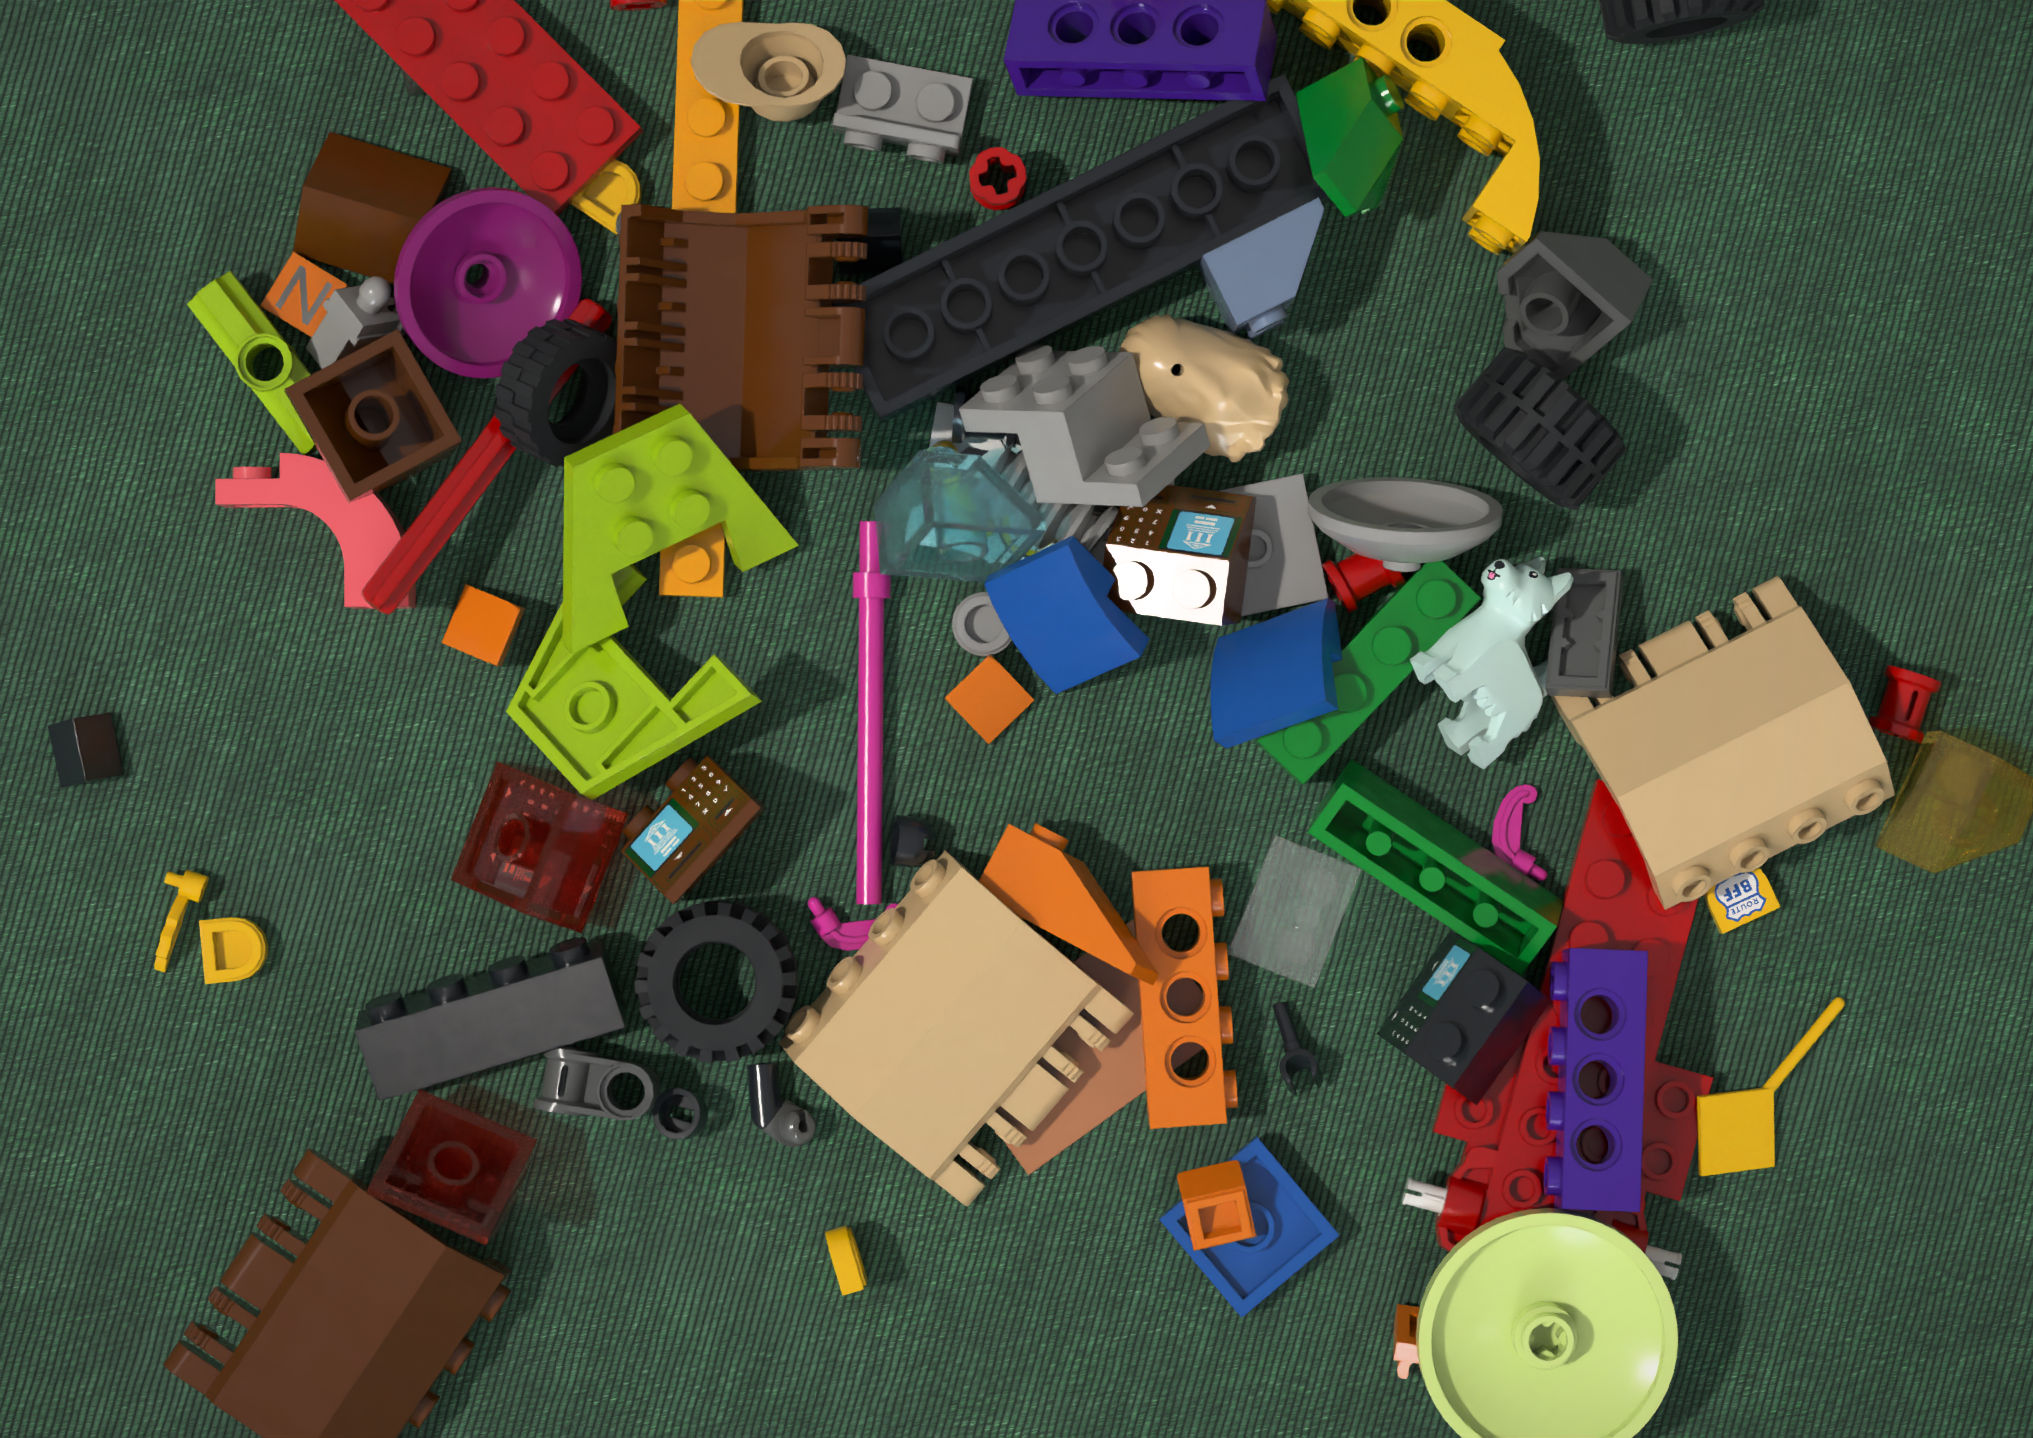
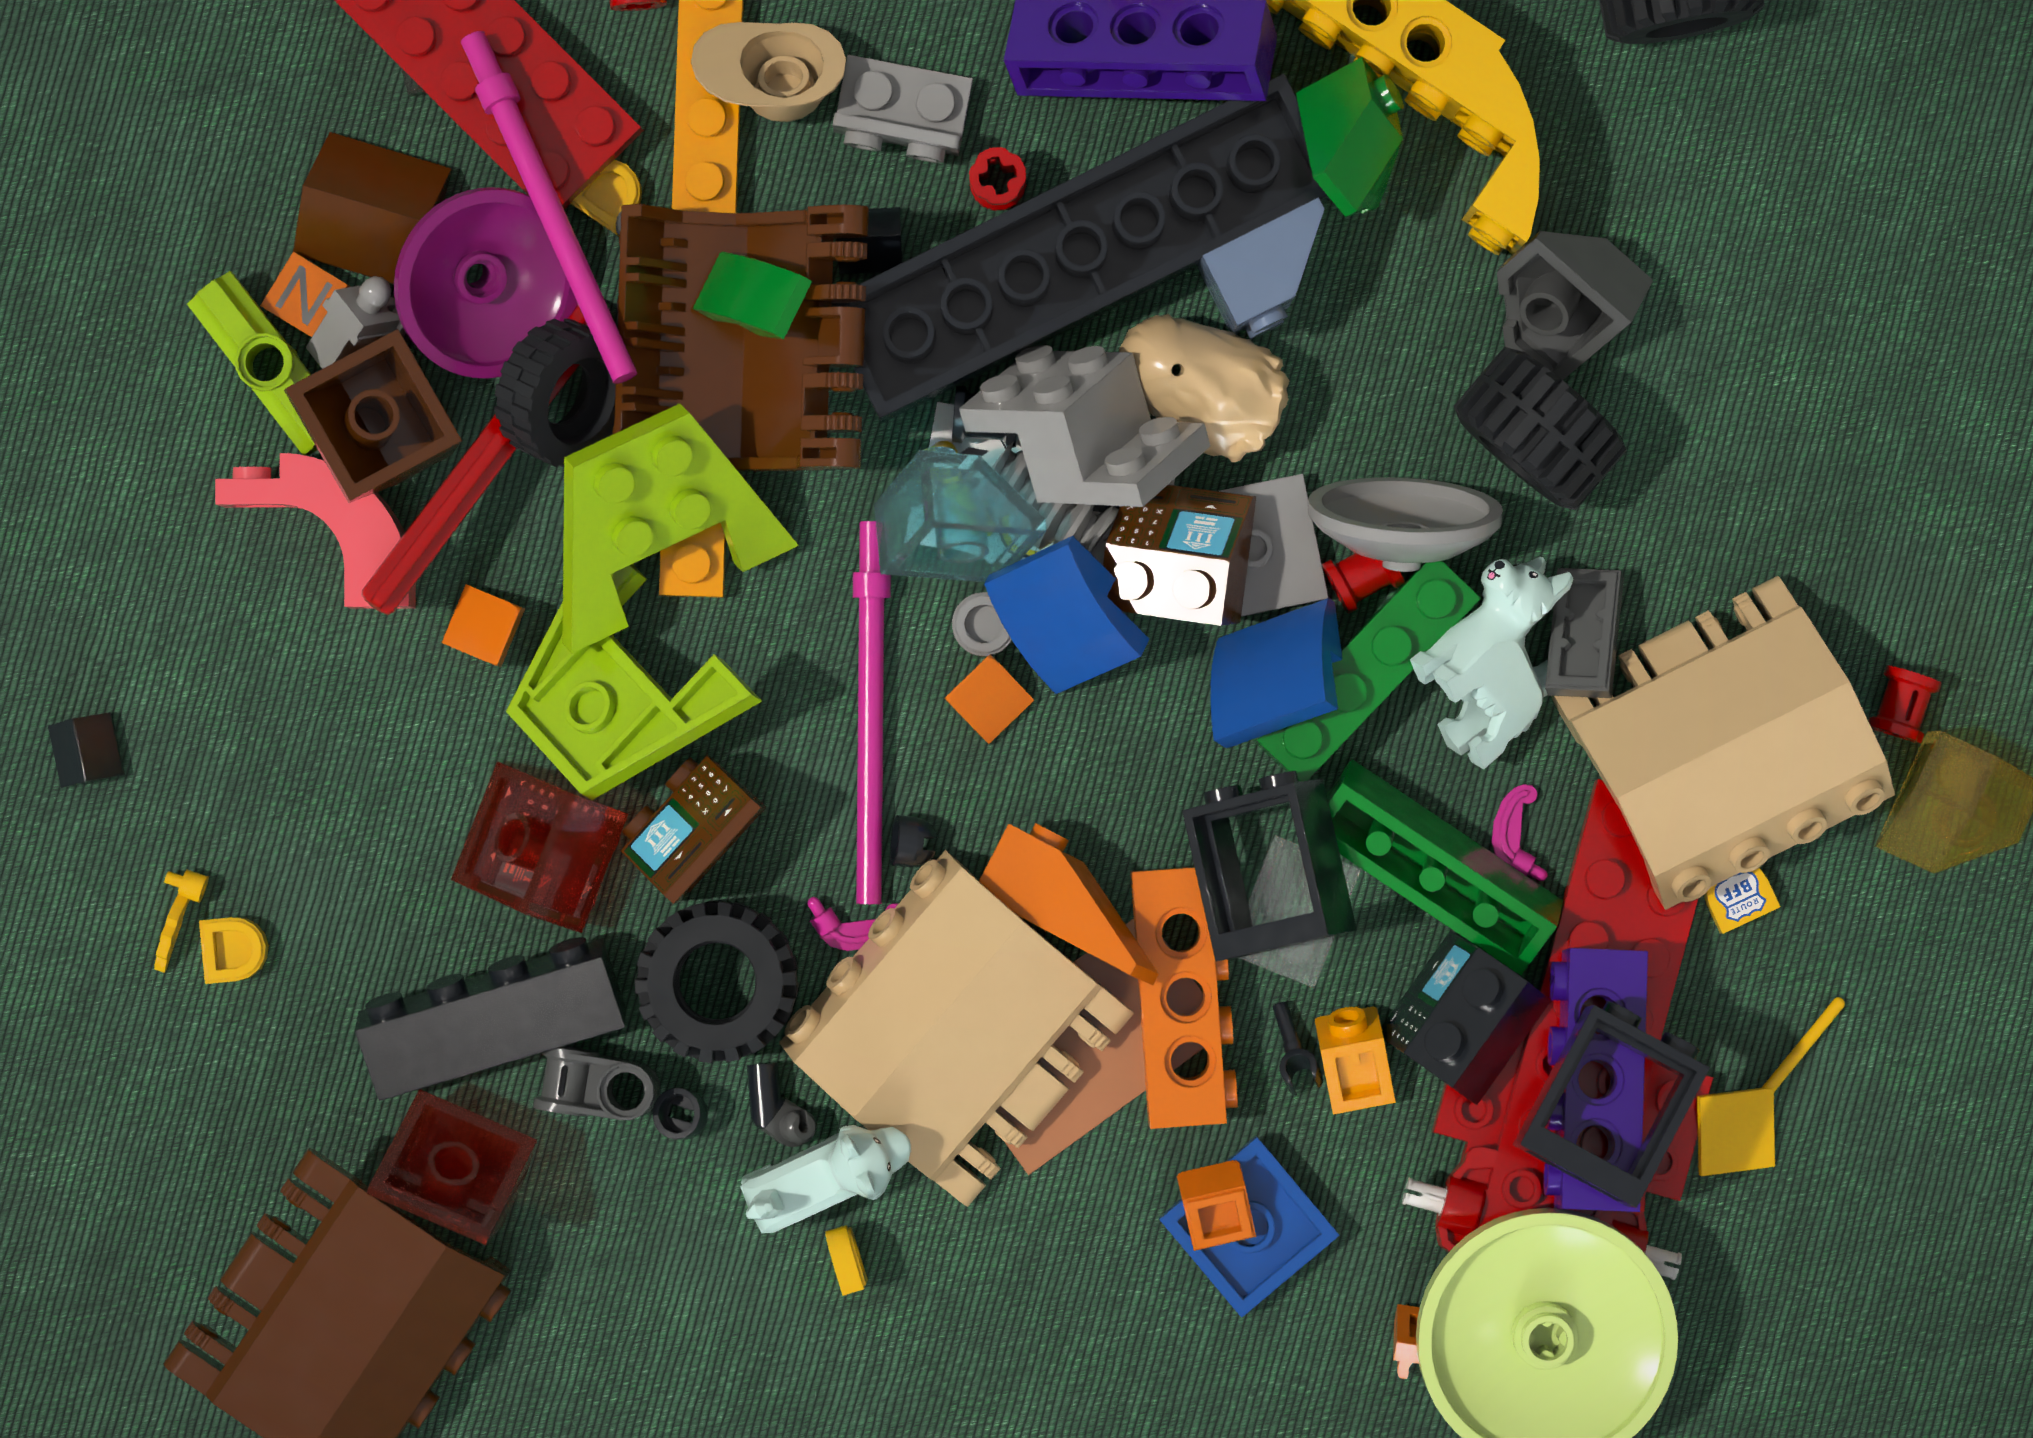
none -> dark pink bar [461,31,637,384]
none -> green slope [693,252,812,339]
none -> light aqua animal [741,1125,911,1233]
none -> black window [1182,771,1357,962]
none -> light orange bracket [1315,1007,1396,1115]
none -> black window [1513,1001,1710,1208]

